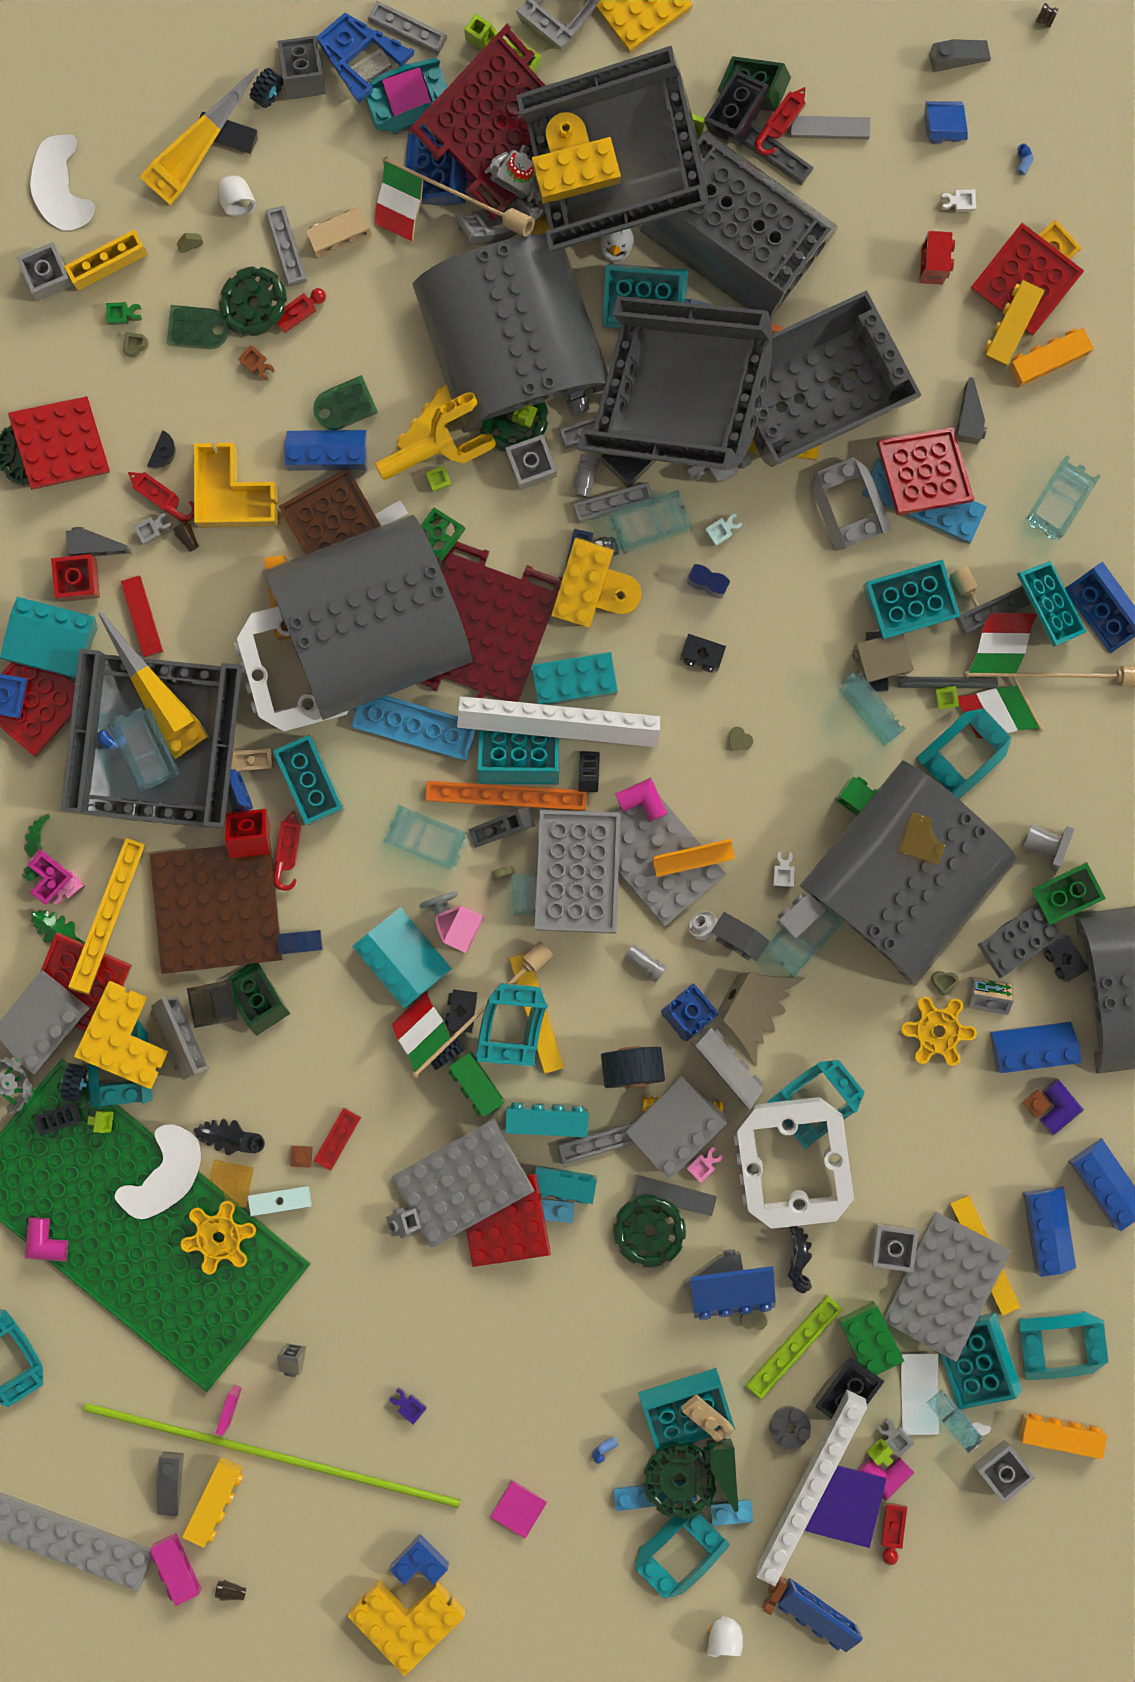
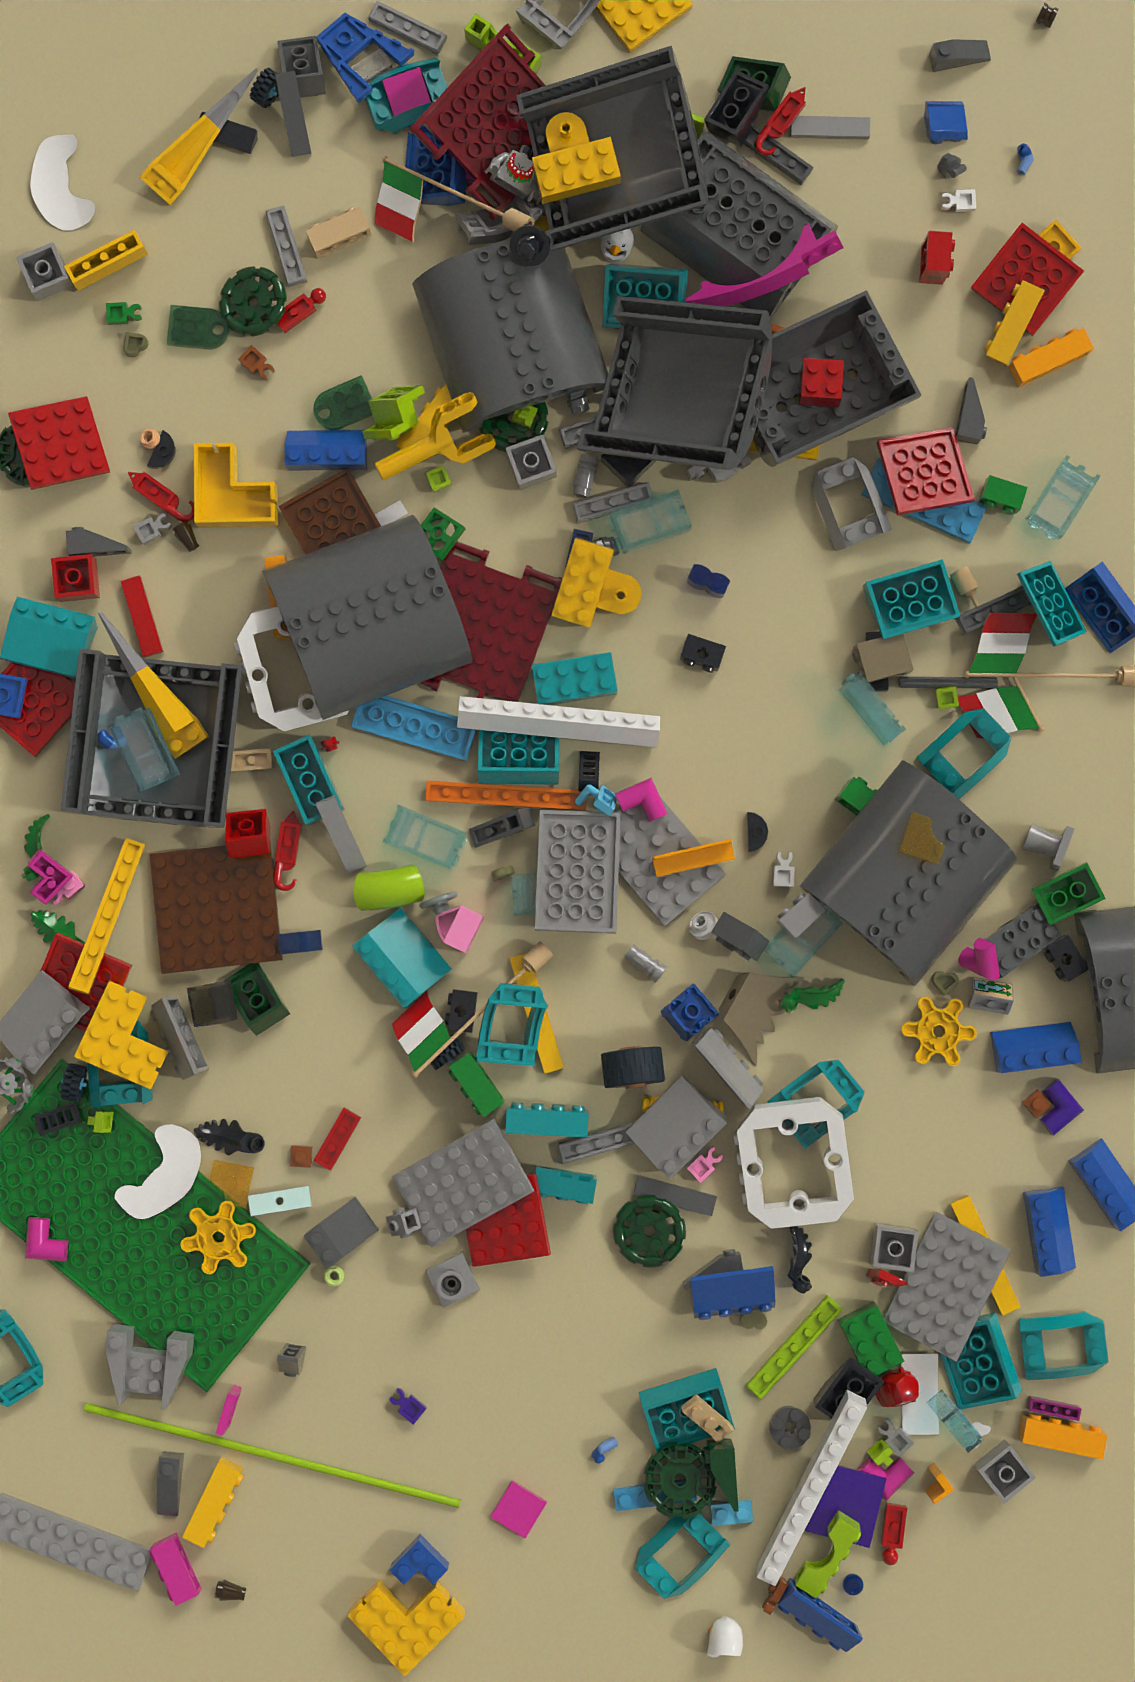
olive tile [177,233,203,253] -> none
white piece [218,175,256,216] -> none
blue slope [228,769,253,812] -> none
medium azure plate [541,1198,574,1223] -> none
light aqua plate [705,514,743,547] -> none
olive tile [729,727,753,751] -> none
none -> light grey wedge [106,1324,194,1410]
none -> light nougat plate [140,429,160,449]
none -> dark grey tile [275,70,312,157]
none -> dark grey slope [303,1197,379,1269]
none -> light grey tile [316,795,366,874]
none -> red plate [320,736,340,752]
none -> yellowish green plate [324,1265,344,1286]
none -> lime brick [353,864,425,911]
none -> lime bracket [362,385,425,441]
none -> light grey plant [426,1252,480,1308]
none -> black plate [510,224,551,266]
none -> medium azure plate [574,785,617,816]
none -> dark pink slope [685,223,844,306]
none -> black plate [747,812,768,852]
none -> green plant [782,978,845,1014]
none -> lime arch [795,1510,861,1599]
none -> red brick [799,358,844,408]
none -> clear blue plate [843,1574,864,1595]
none -> red plate [866,1268,907,1287]
none -> red helmet [875,1367,919,1407]
none -> light orange panel [925,1463,954,1504]
none -> dark grey piece [937,153,967,179]
none -> dark pink brick [958,938,1000,980]
none -> green brick [979,475,1028,515]
none -> magenta piece [1026,1396,1082,1421]

